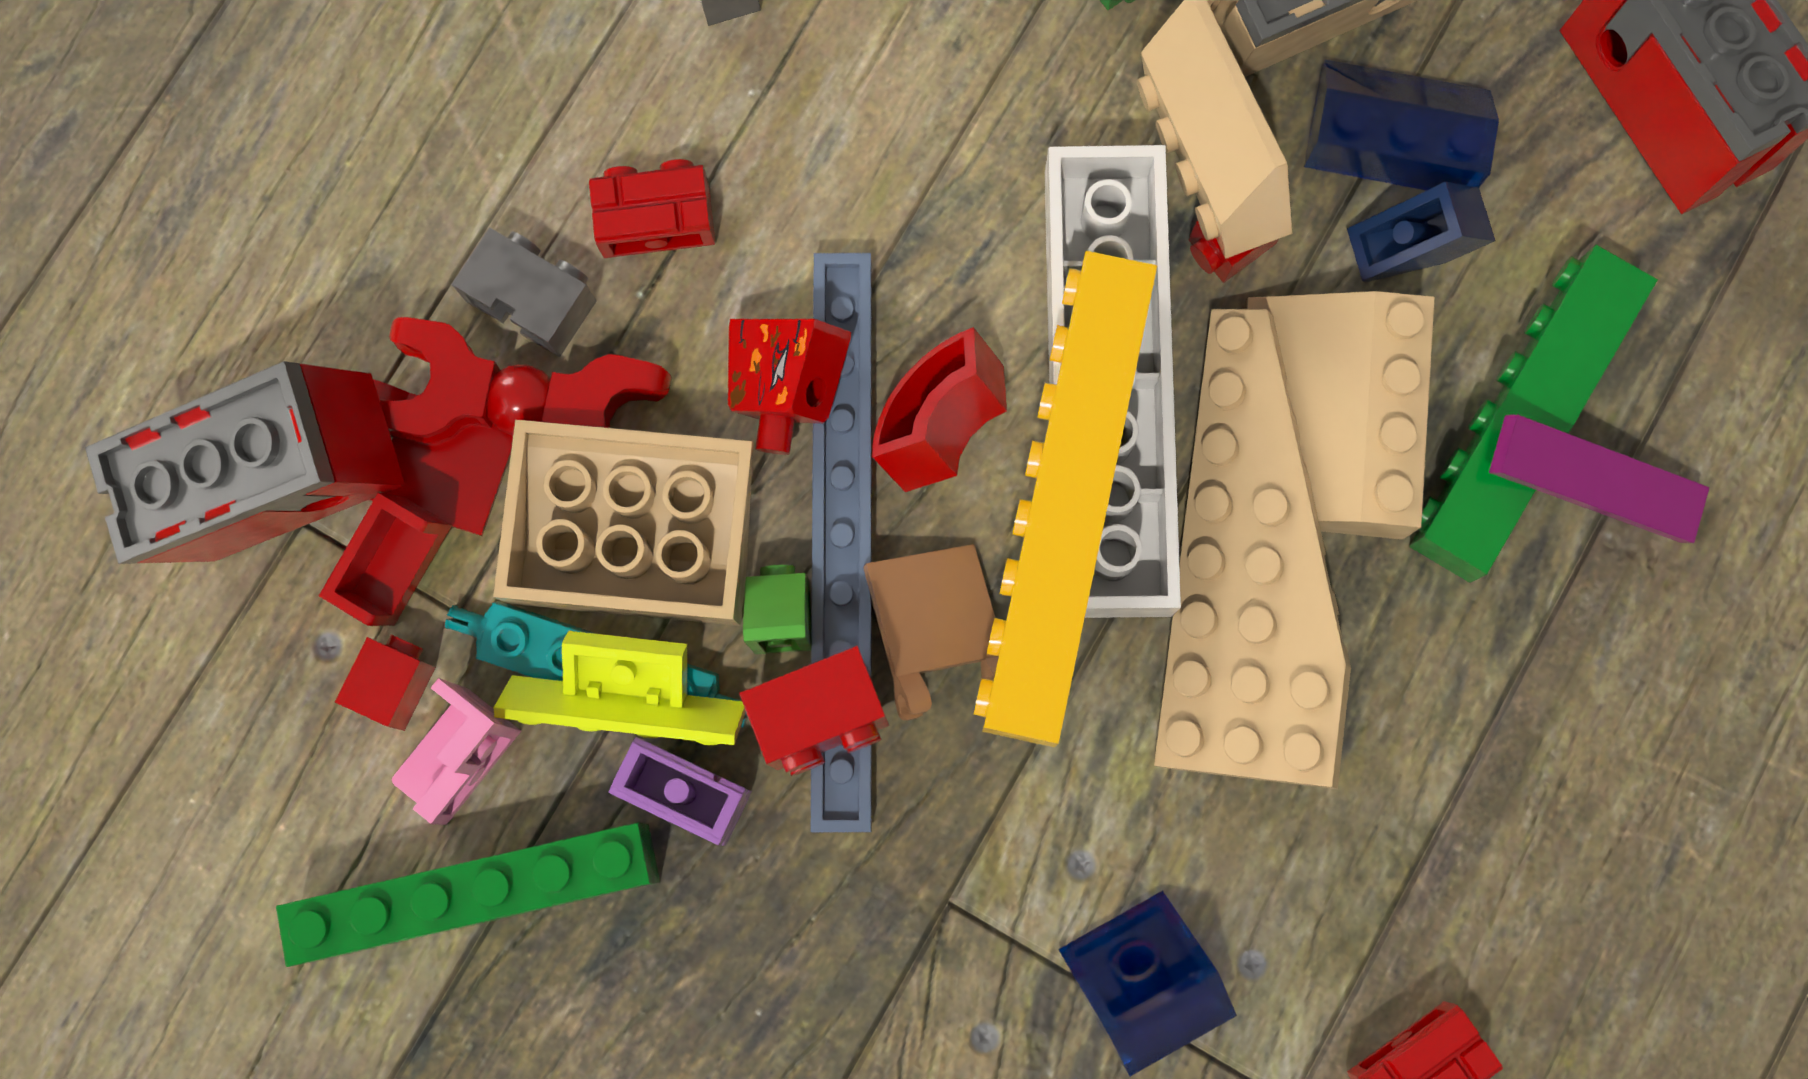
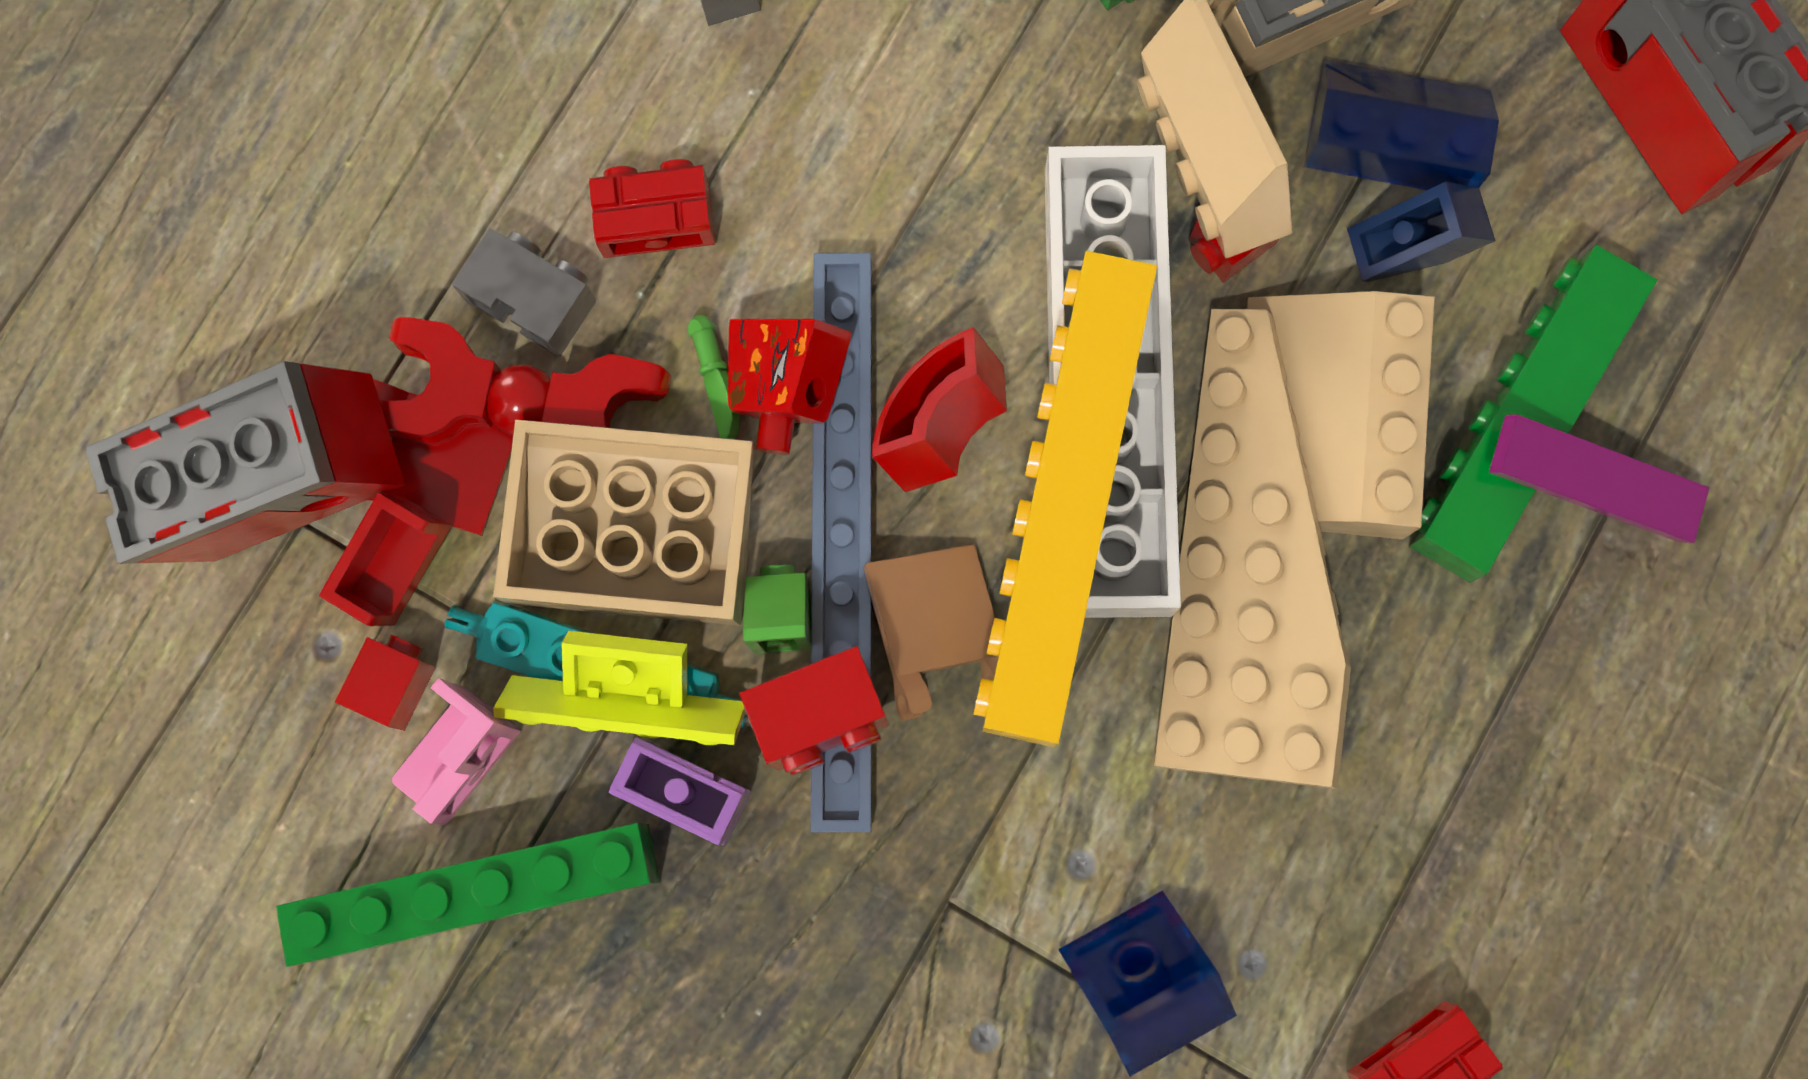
none -> bright green piece [688,315,740,439]

